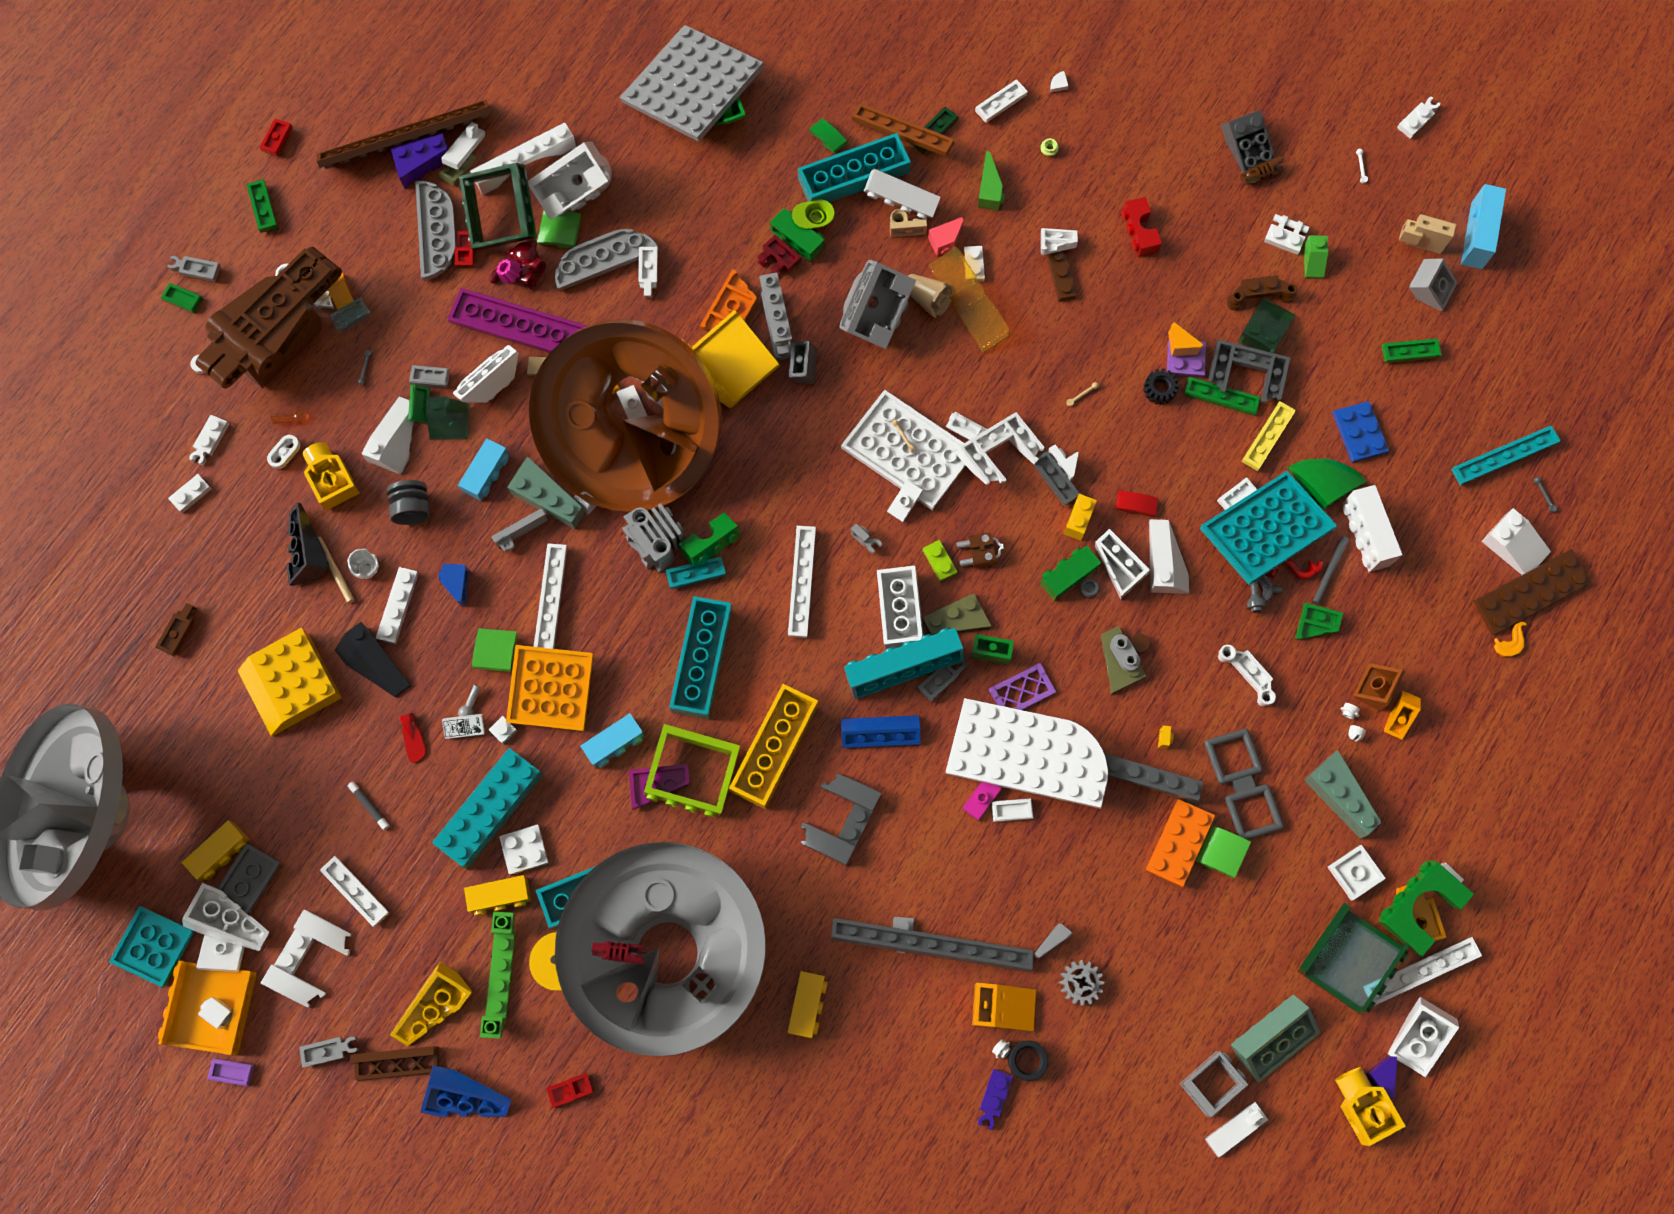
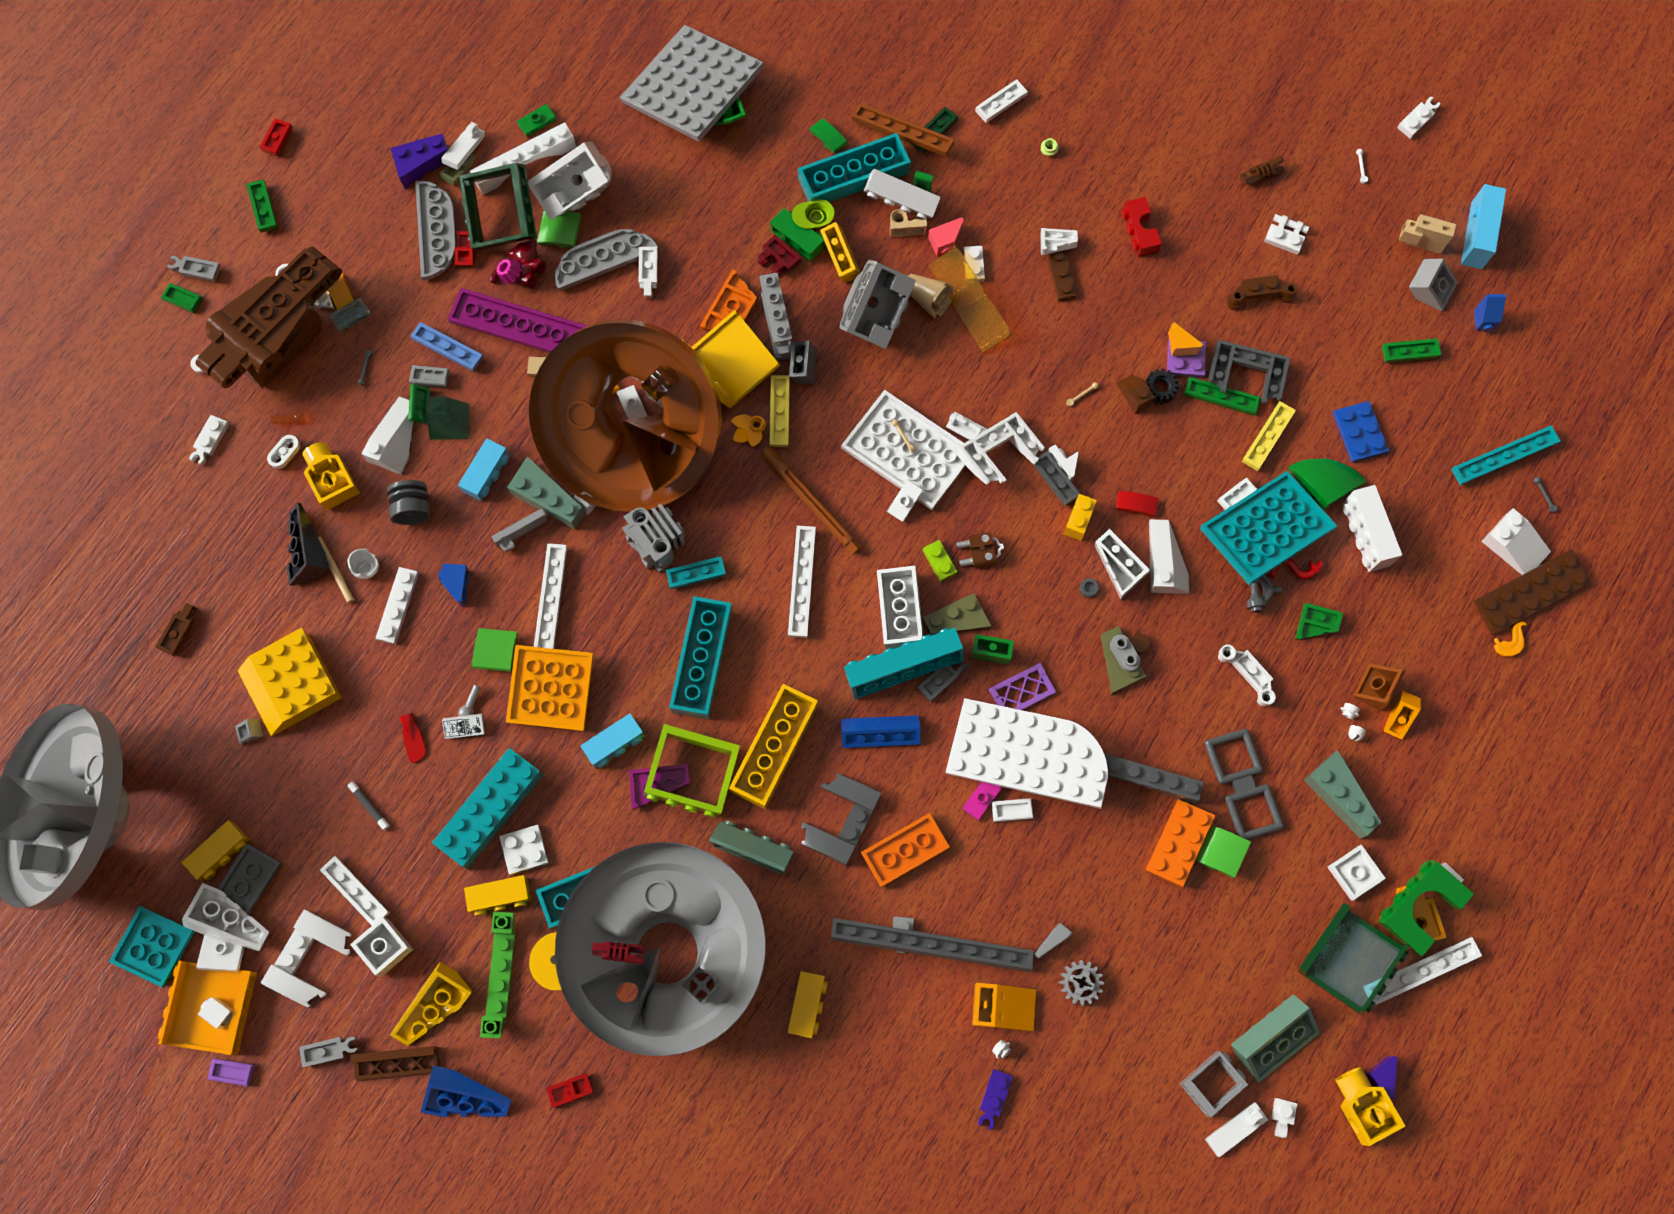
white plate [168,474,212,514] -> none
reddish brown plate [317,100,491,169] -> none
black wedge [335,622,411,697] -> none
white wedge [453,345,519,403] -> none
white plate [488,716,517,744] -> none
green arch [679,513,740,568] -> none
light grey plate [851,524,882,555] -> none
bright green slope [978,151,1005,211] -> none
black tyre [1008,1041,1048,1081] -> none
green brick [1040,546,1101,601] -> none
white tile [1050,71,1068,92] -> none
yellow plate [1158,725,1174,749] -> none
dark grey slope [1220,110,1275,173] -> none
clear green slope [1237,298,1295,353] -> none
bright green slope [1304,235,1328,279] -> none
dark grey bar [1312,536,1349,605] -> none
white slope [1388,997,1459,1077] -> none
none -> light grey slope [235,719,263,744]
none -> white brick [350,917,414,977]
none -> medium blue plate [410,322,483,372]
none -> green plate [516,104,556,137]
none -> sand green slope [709,820,794,876]
none -> light orange plate [731,414,766,447]
none -> dark orange piece [761,447,862,555]
none -> light yellow plate [770,375,790,447]
none -> yellow brick [820,222,861,283]
none -> orange plate [861,813,950,888]
none -> green tile [913,171,933,193]
none -> reddish brown slope [1116,374,1155,414]
none -> white plate [1271,1098,1297,1138]
none -> blue slope [1474,294,1506,332]

